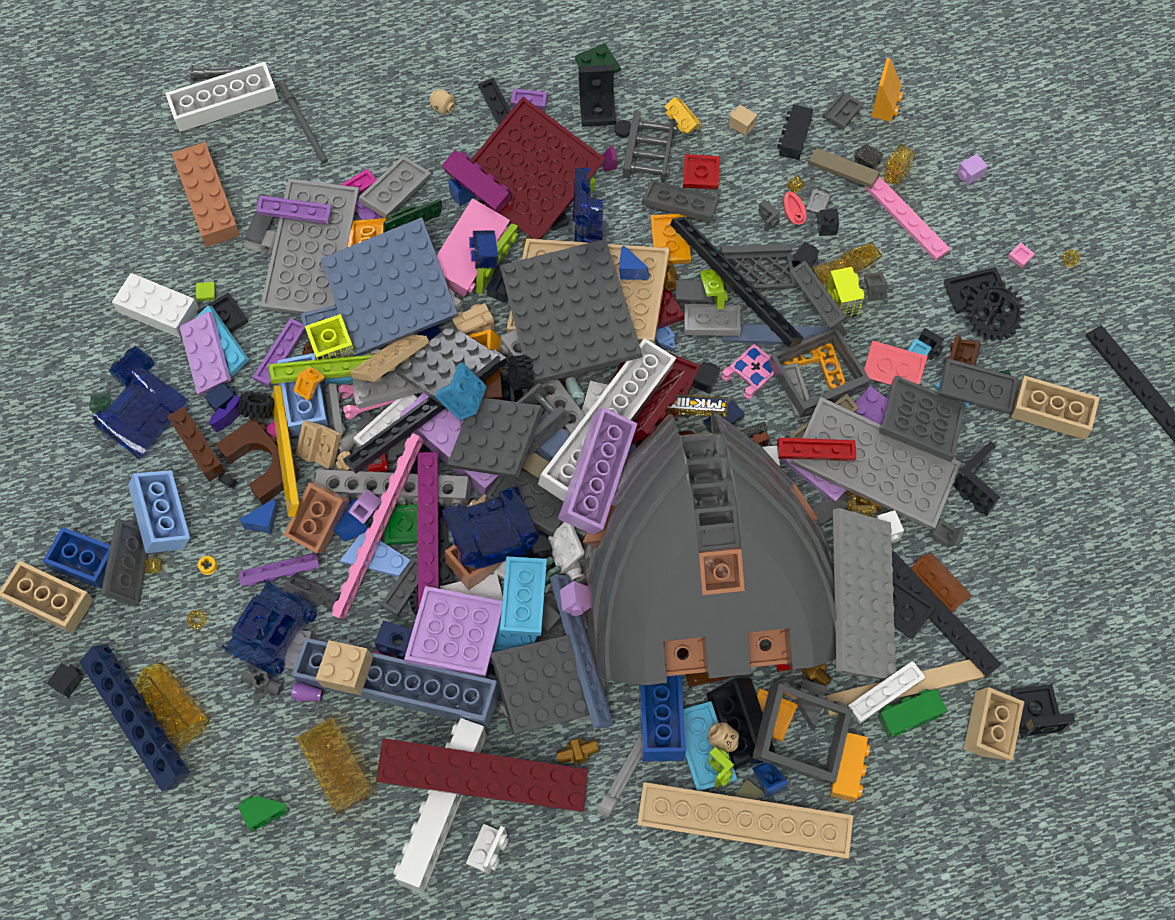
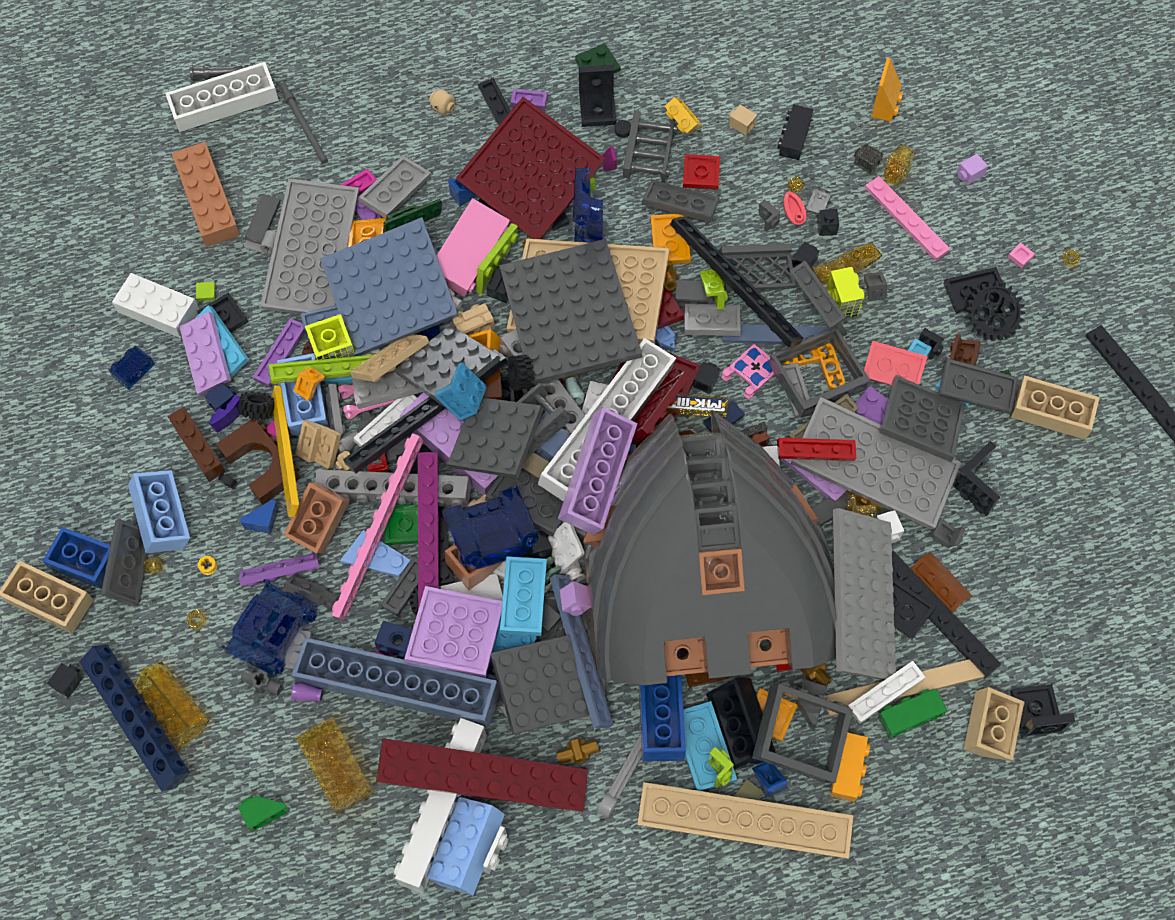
clear green slope [89,393,112,414] -> none
clear blue piece [92,367,188,460] -> none
medium lavender plate [256,195,332,224] -> none
tan brick [316,640,373,695] -> none
blue slope [333,499,369,542] -> none
lavender brick [348,489,382,524] -> none
magenta brick [441,150,511,213] -> none
clear blue brick [469,230,498,269] -> none
blue slope [619,245,649,280] -> none
tan head [708,722,739,753] -> none
dark tan tile [808,148,880,188] -> none
dark grey plate [822,91,863,130] -> none
none -> light blue brick [427,797,505,896]

